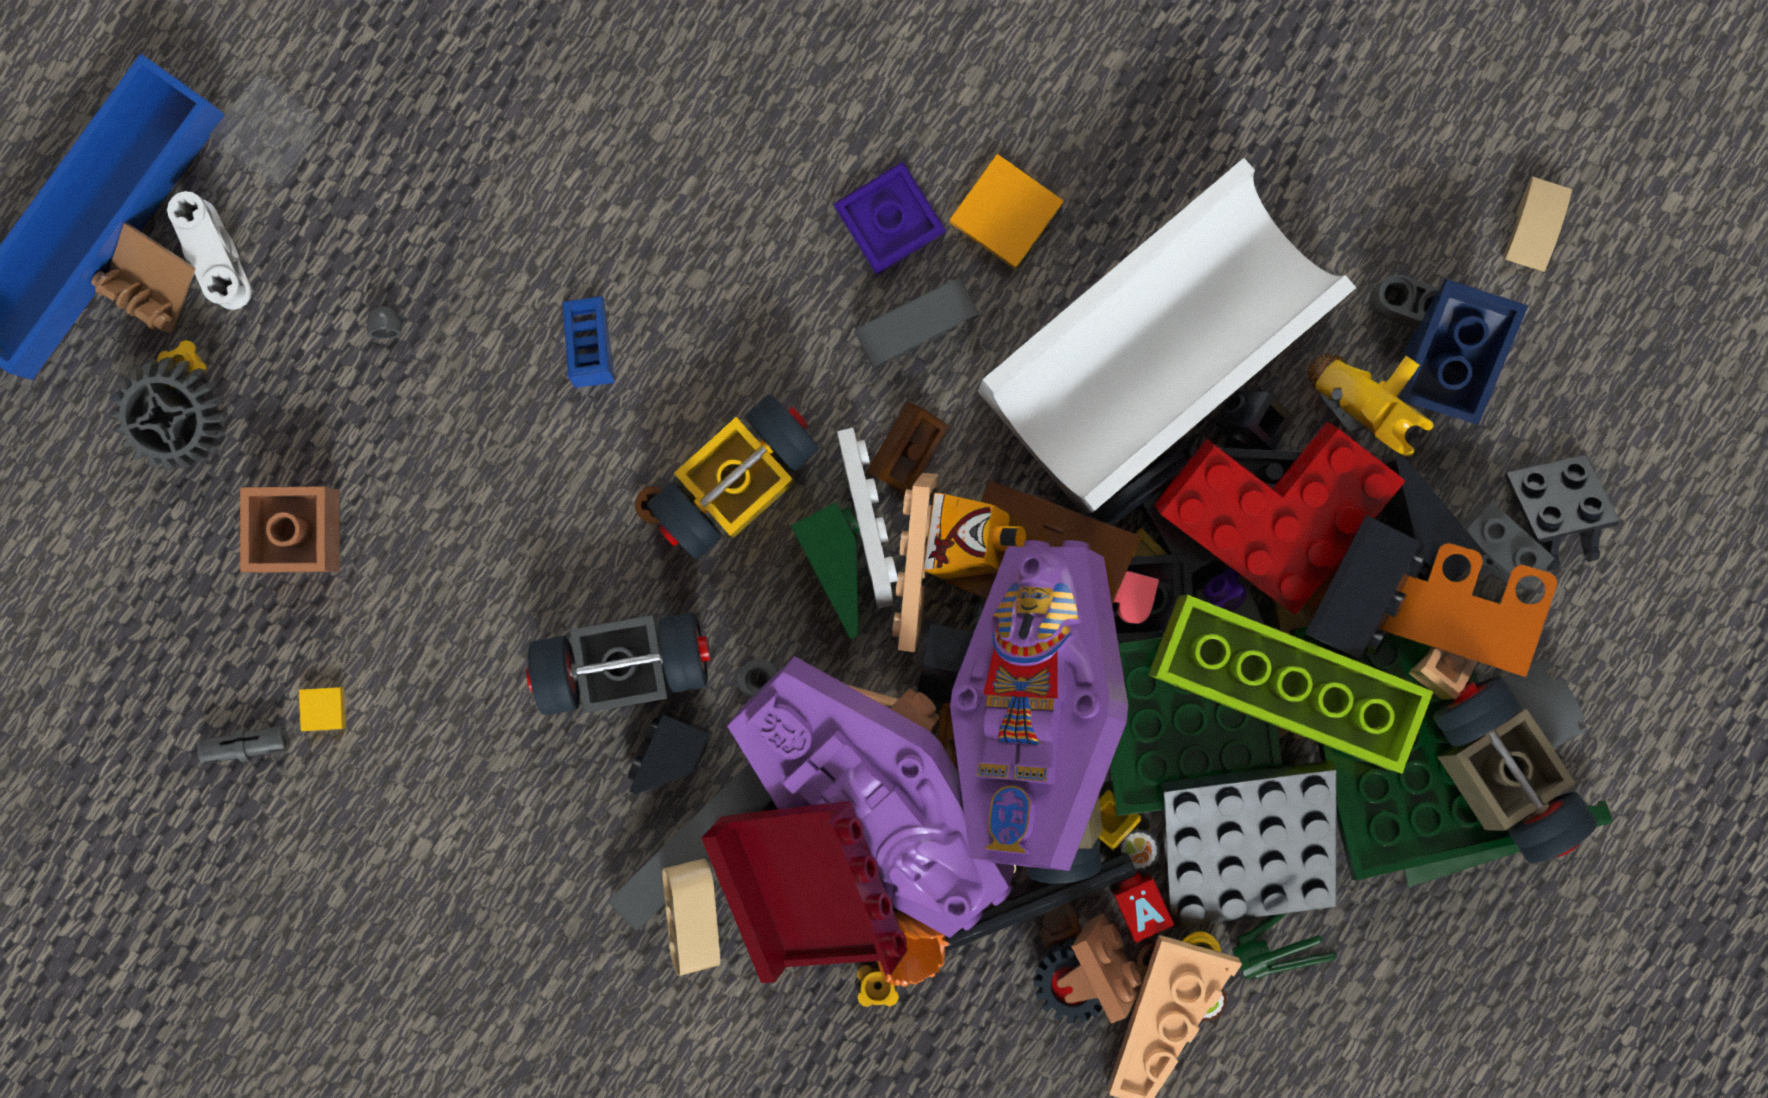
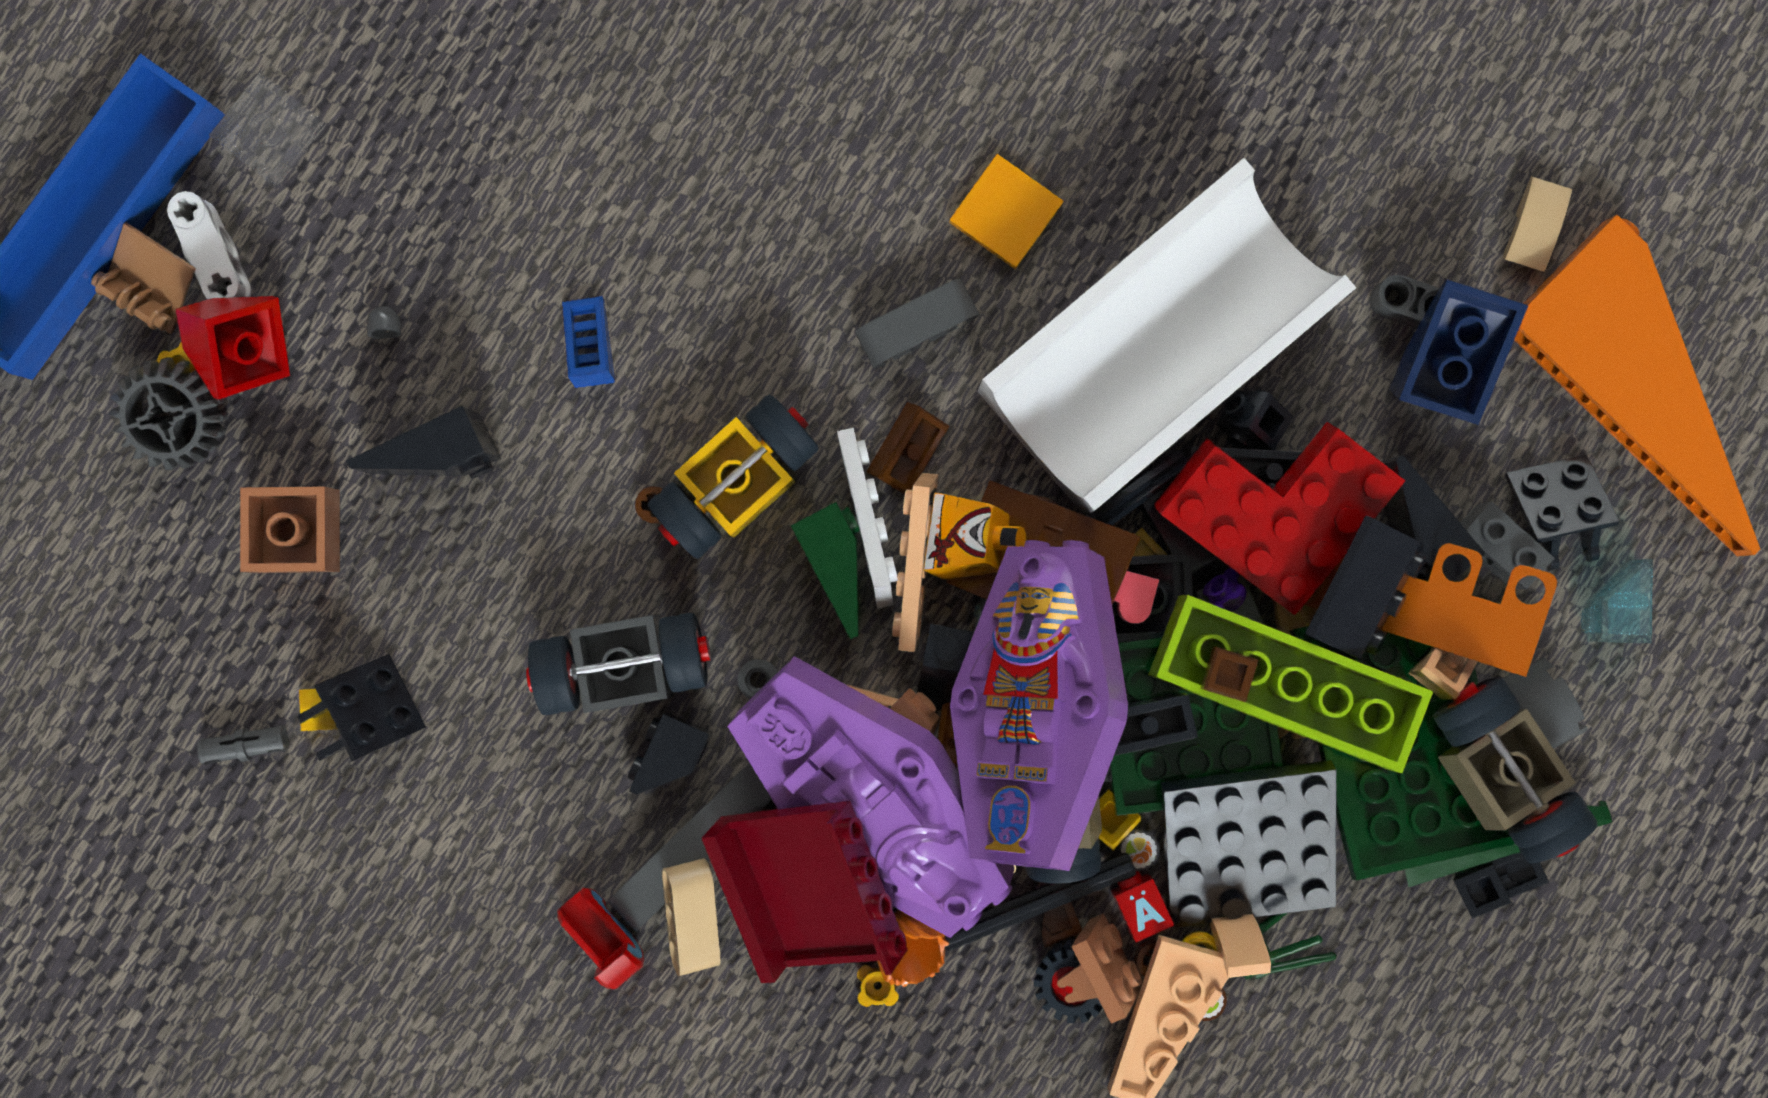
dark purple tile [833,161,946,275] -> none
yellow piece [1308,353,1433,457] -> none
none -> red slope [176,296,290,400]
none -> black plate [297,654,426,761]
none -> black slope [346,406,501,479]
none -> red animal [557,887,645,989]
none -> black brick [1114,692,1198,756]
none -> reddish brown tile [1201,647,1258,702]
none -> light nougat slope [1210,914,1271,978]
none -> black slope [1453,852,1549,919]
none -> orange slope [1514,215,1760,556]
none -> clear light blue slope [1581,559,1653,643]

